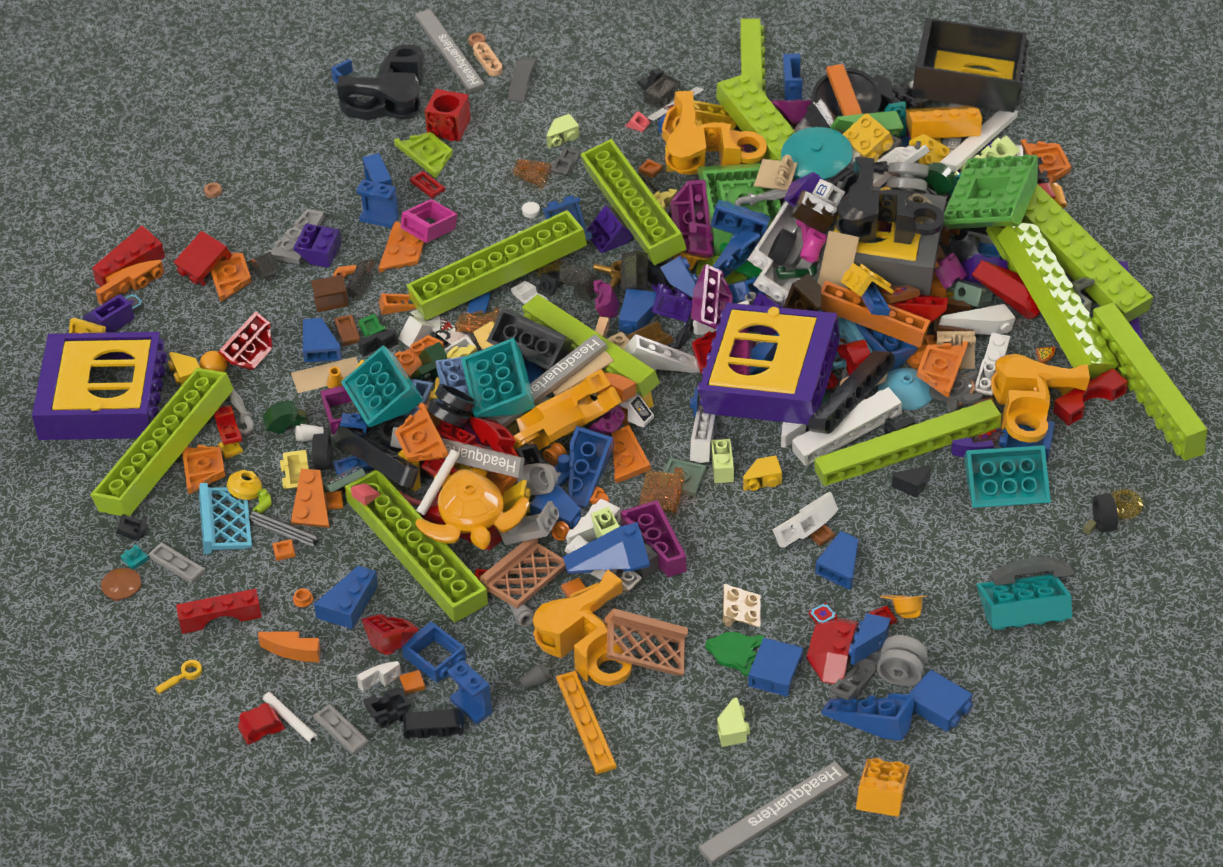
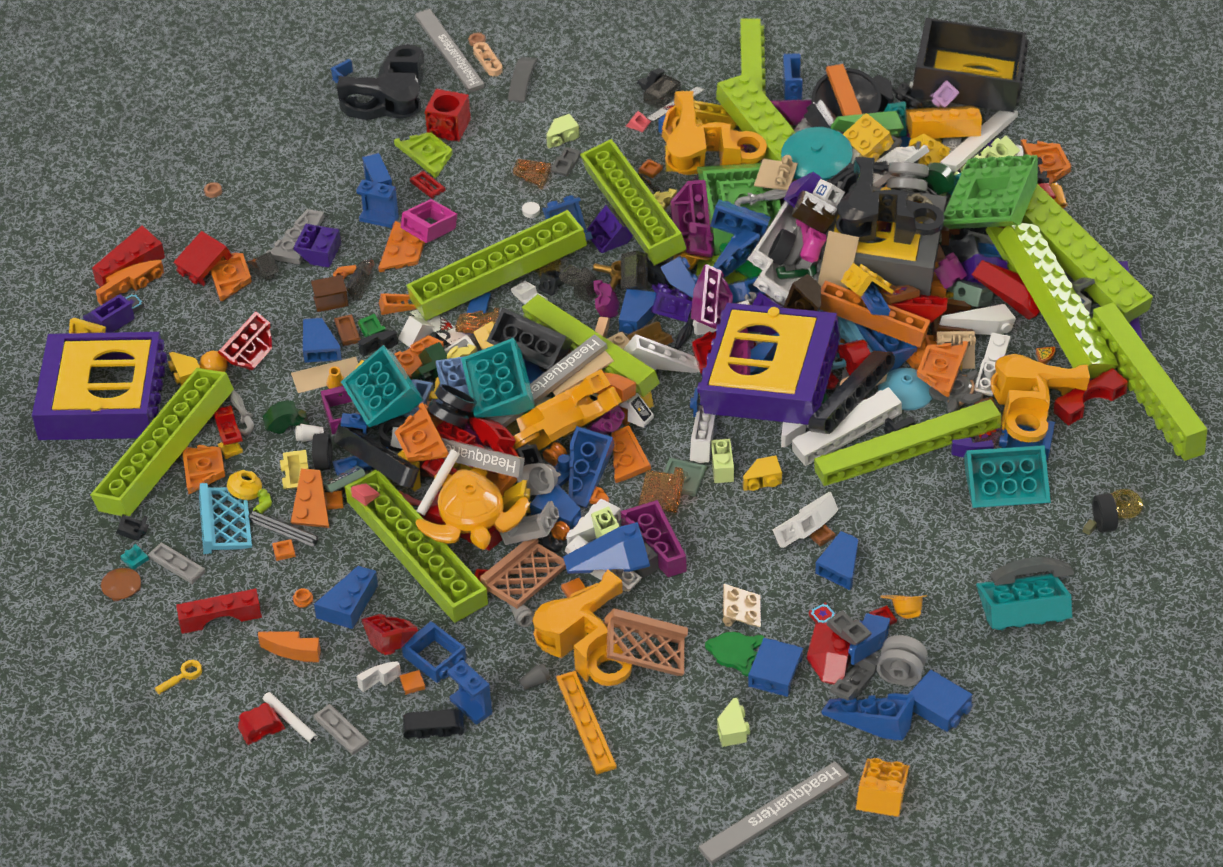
black cylinder [363,687,411,728] -> none
black slope [891,466,931,498] -> none
none -> black arm [540,534,563,552]
none -> dark grey slope [827,610,871,646]
none -> lavender bracket [930,81,959,108]

